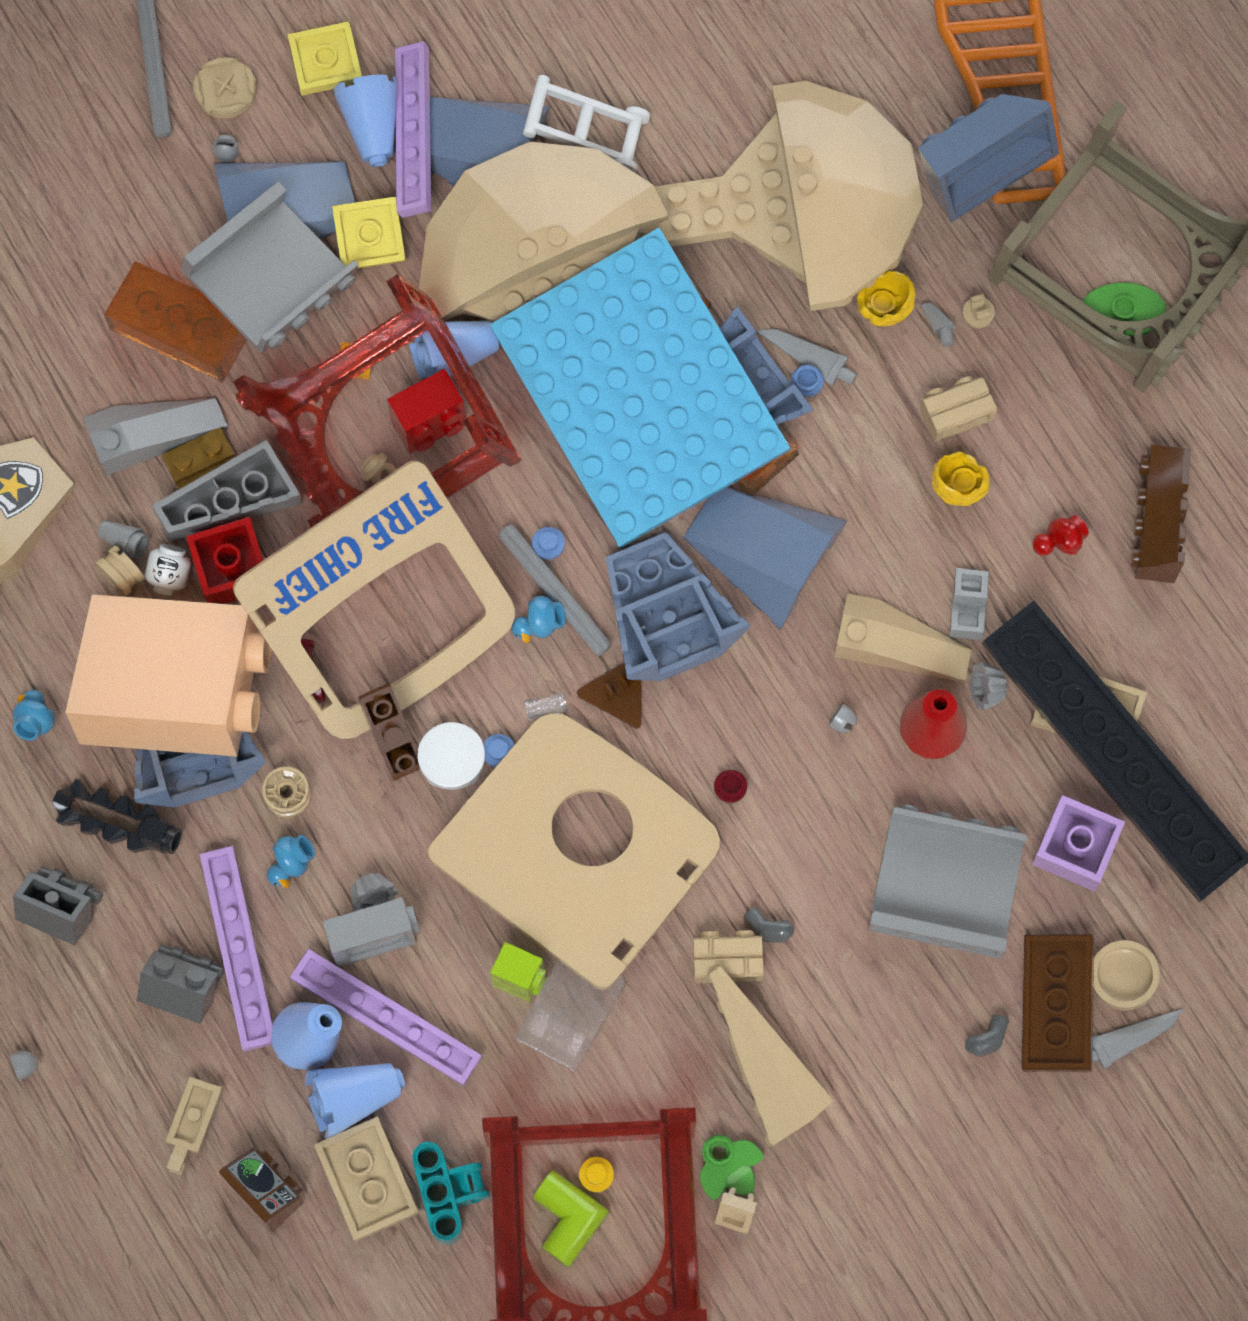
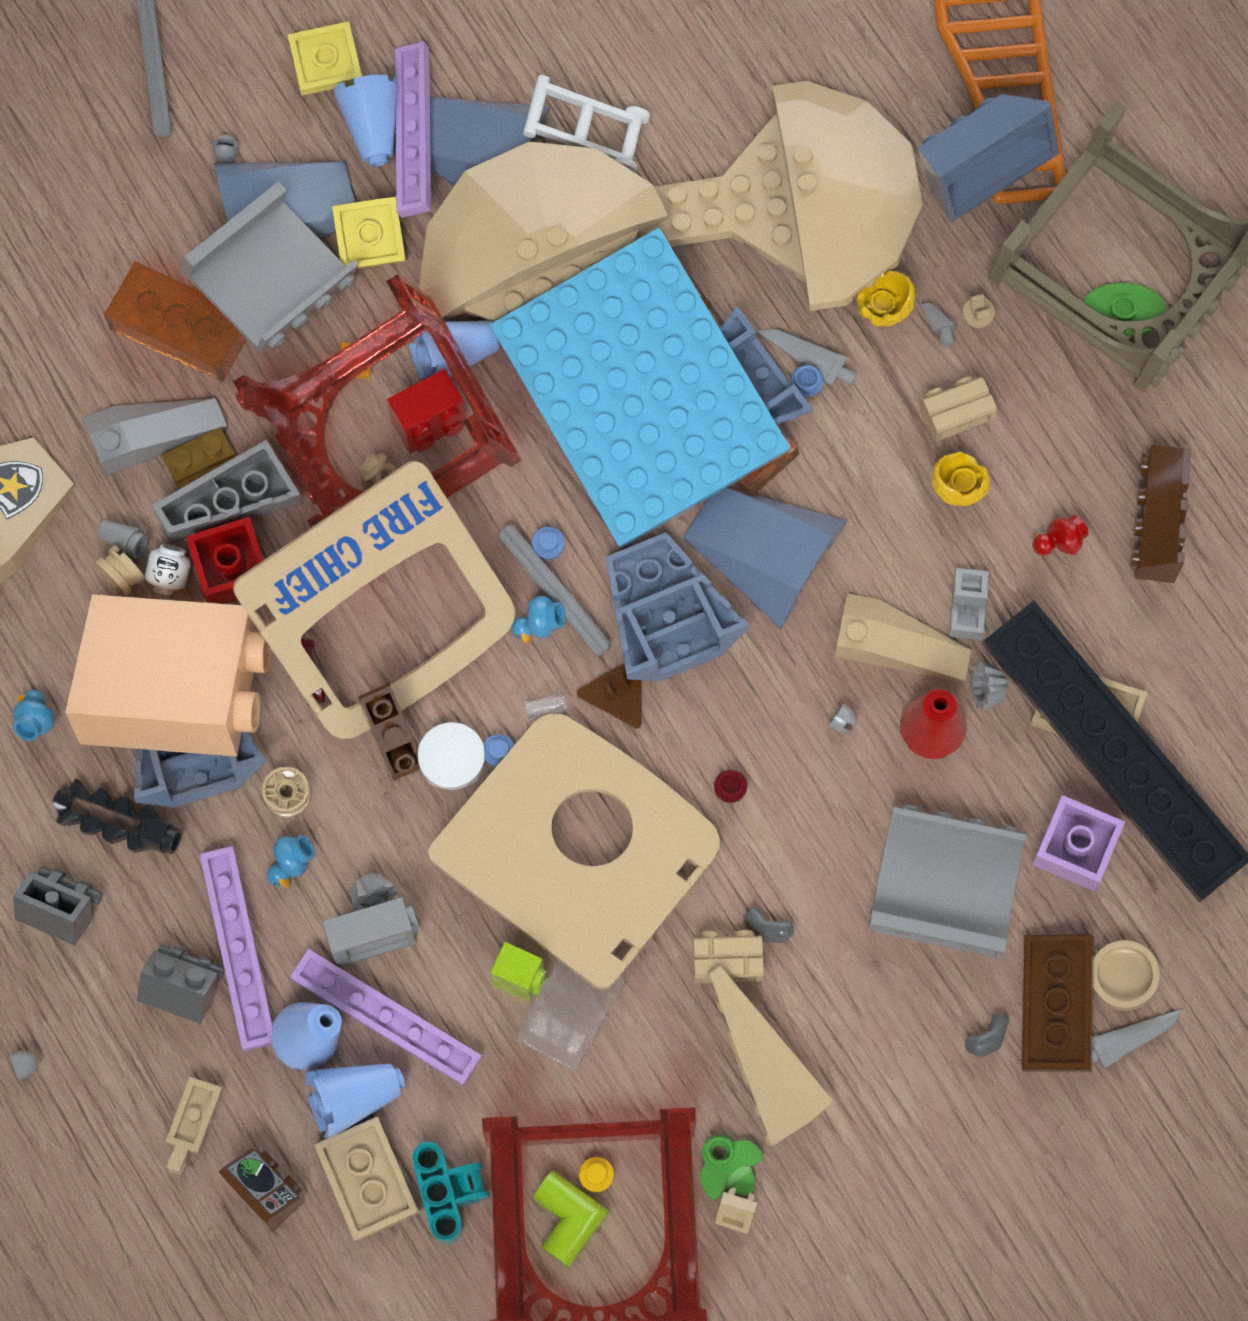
tan tile [193,57,256,119] -> none

